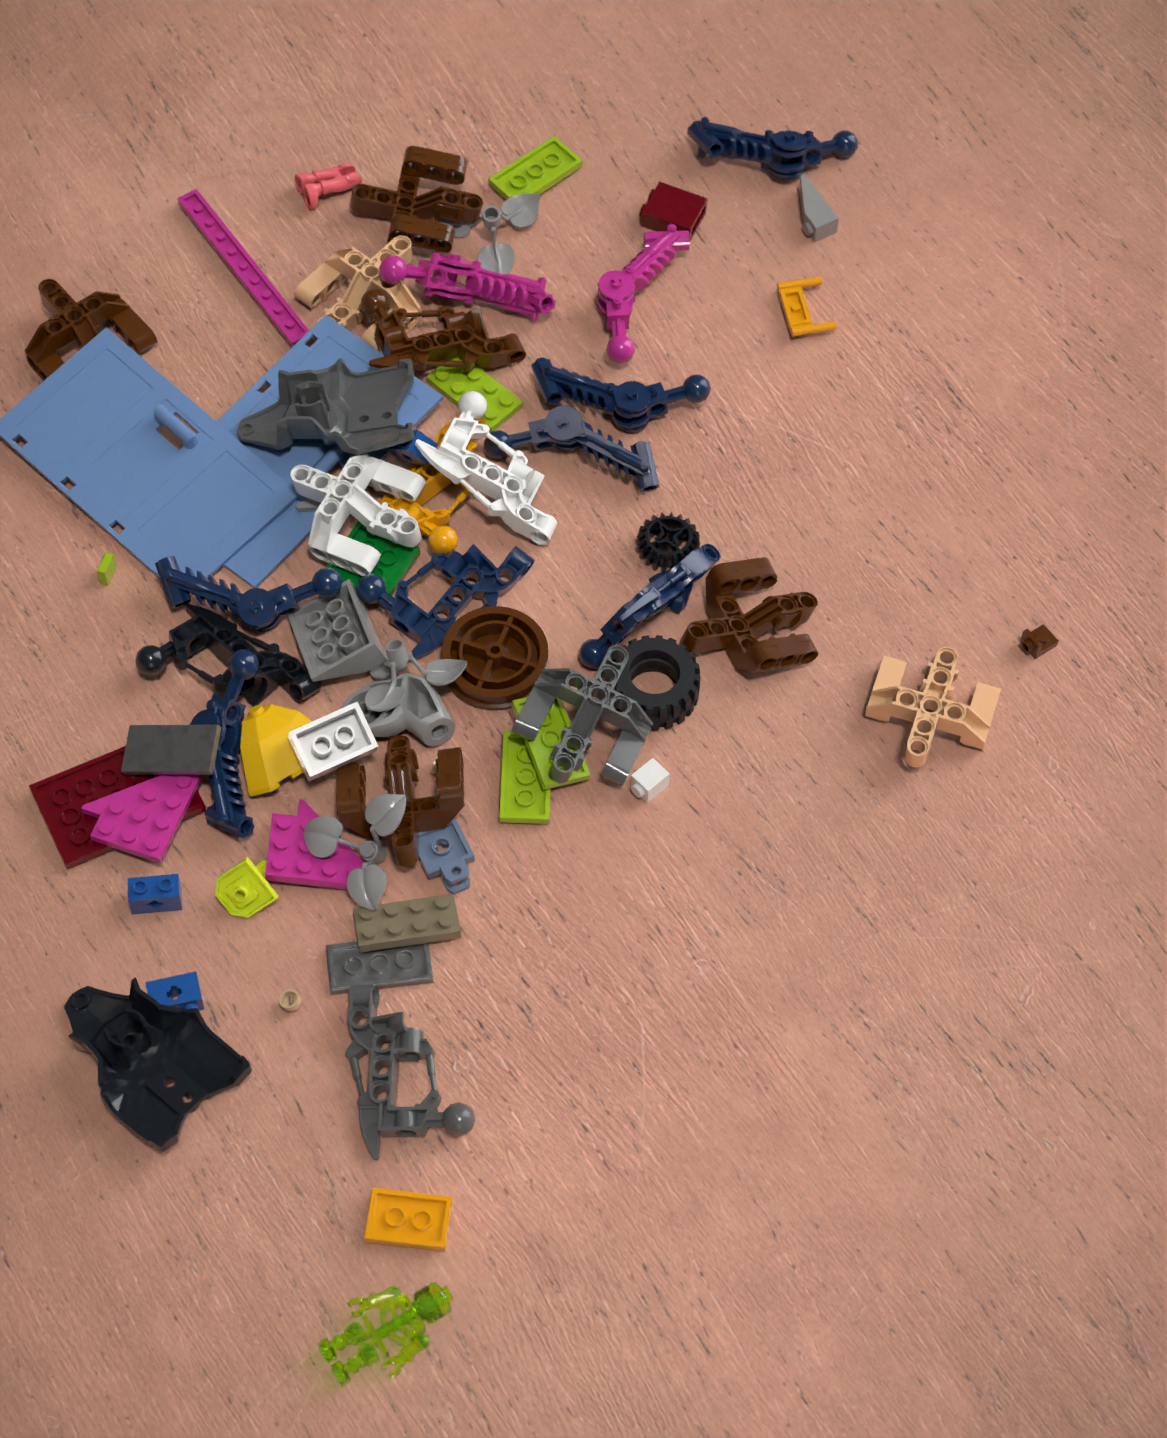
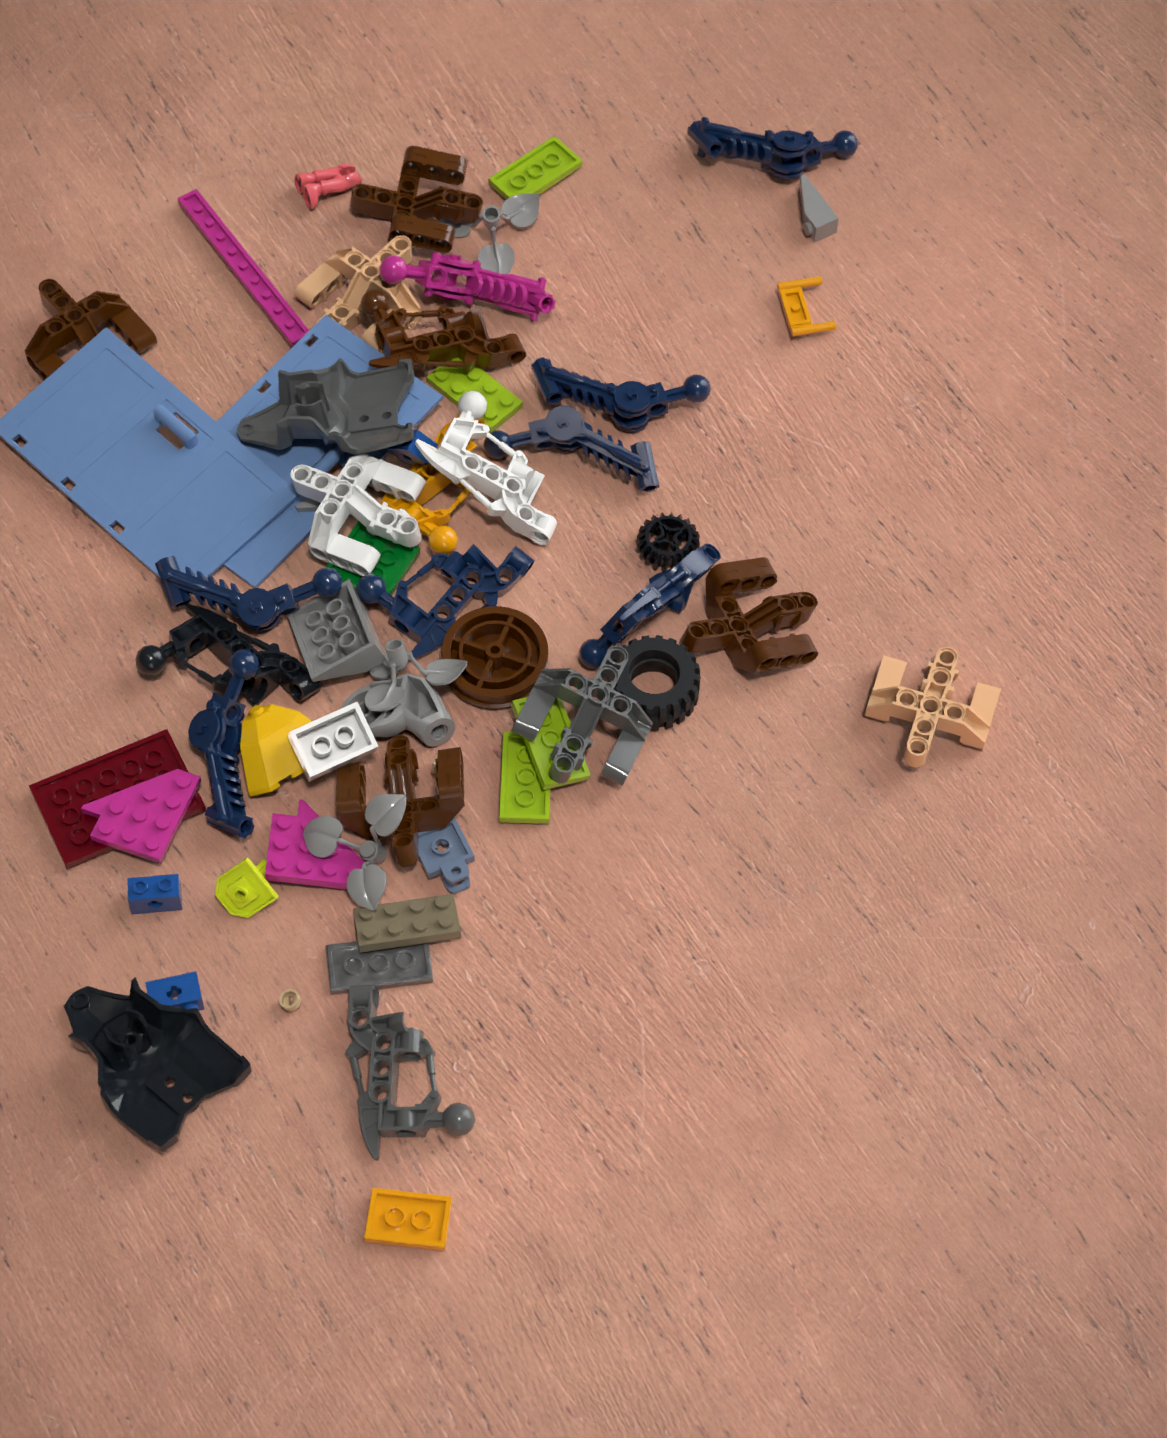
lime tile [97,552,117,586] -> none
flat silver tile [121,725,221,775] -> none
clear neon green piece [317,1282,454,1387] -> none
dark pink piece [597,224,690,364] -> none
white brick [631,758,670,803] -> none
dark red brick [639,181,708,243] -> none
reddish brown bracket [1020,624,1059,659] -> none

